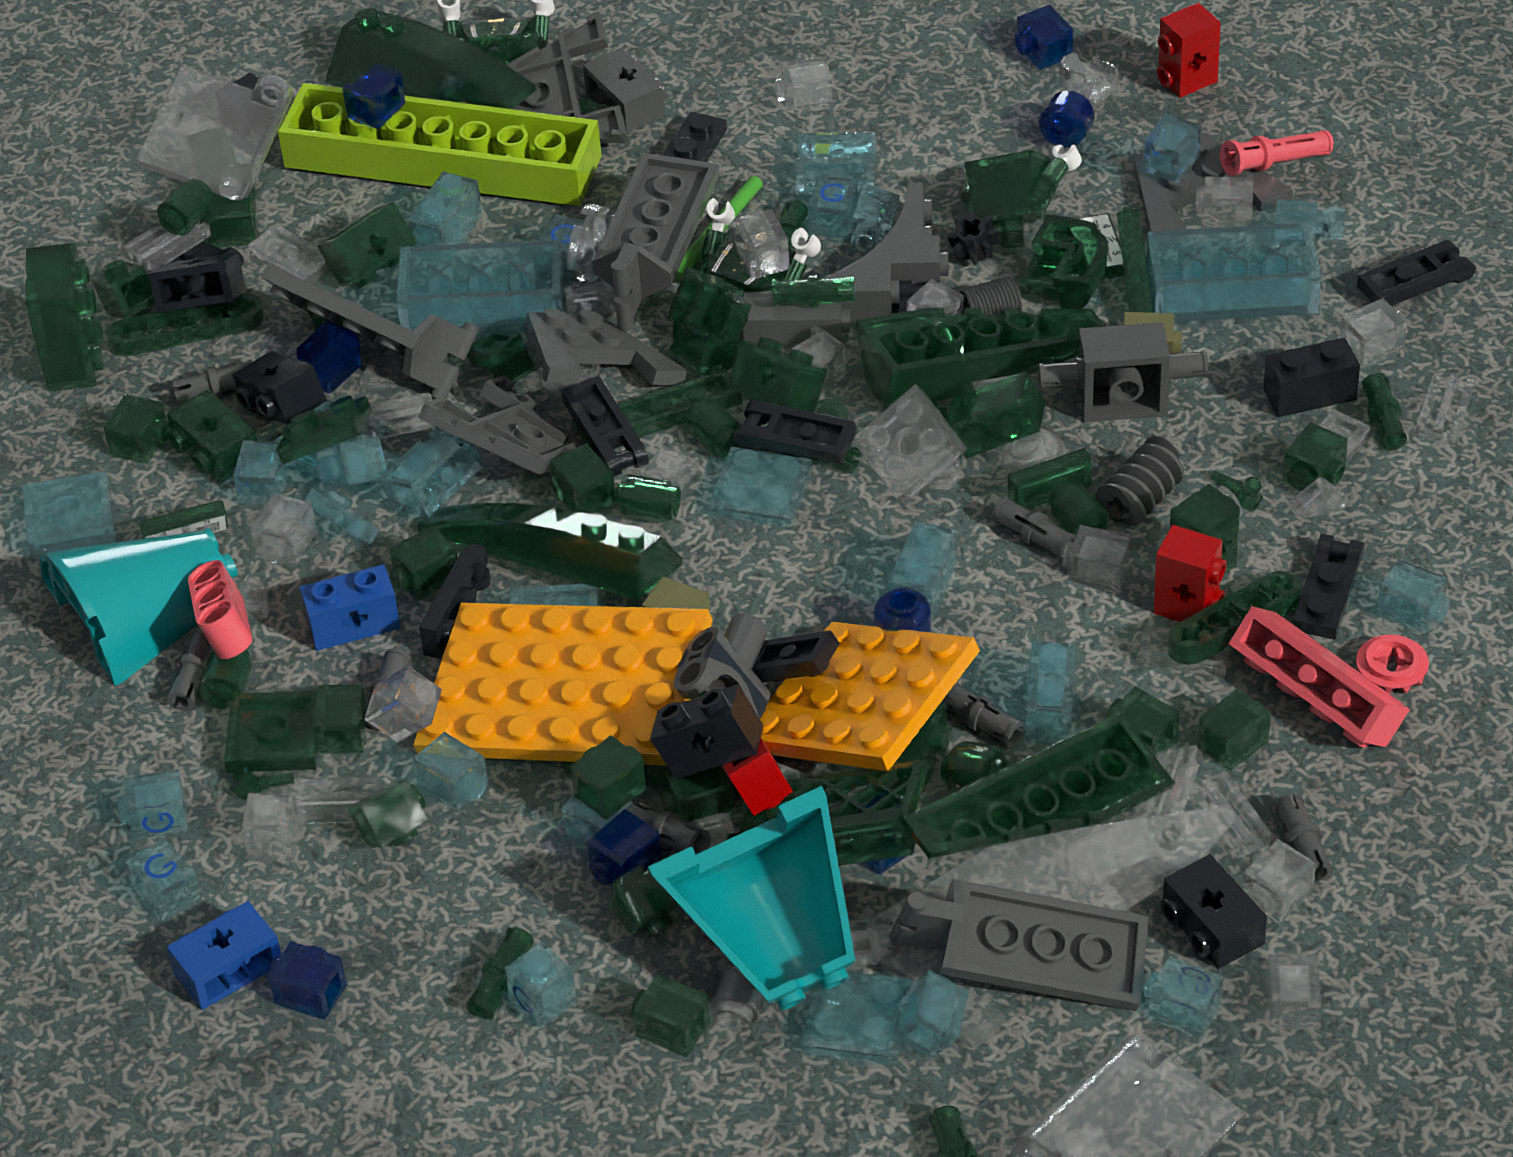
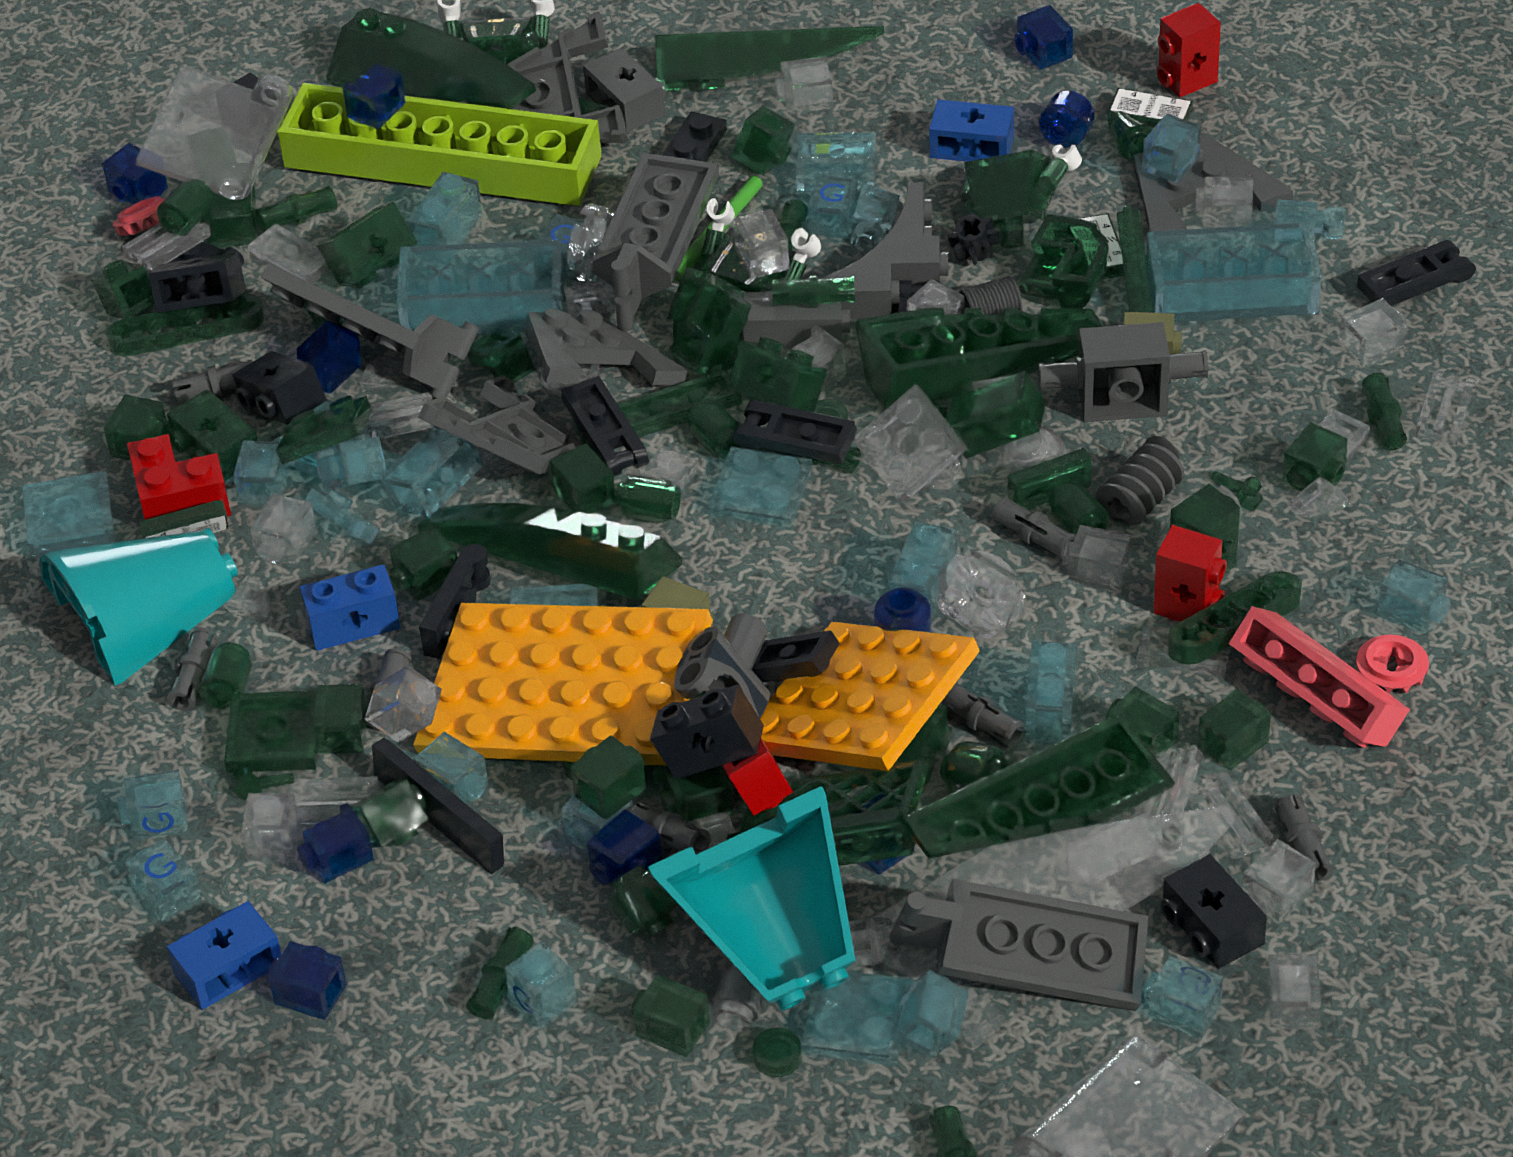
clear green piece [25,243,104,392] -> none
coral beam [188,560,252,659] -> none
clear hair [1060,52,1119,103] -> none
coral pin [1219,130,1334,176] -> none
black brick [1263,337,1360,417] -> none
black plate [1292,533,1365,640] -> none
none -> clear blue brick [102,142,168,204]
none -> coral gear [112,196,174,236]
none -> red brick [127,434,231,535]
none -> clear green pin [255,186,337,233]
none -> clear blue brick [297,802,374,883]
none -> black tile [372,737,504,875]
none -> clear green wedge [652,26,884,91]
none -> clear green brick [731,105,796,176]
none -> clear green tile [753,1028,802,1077]
none -> blue brick [929,99,1014,165]
none -> clear plate [937,551,1025,639]
none -> tile [1108,88,1193,135]
none -> clear green cone [1108,111,1154,160]

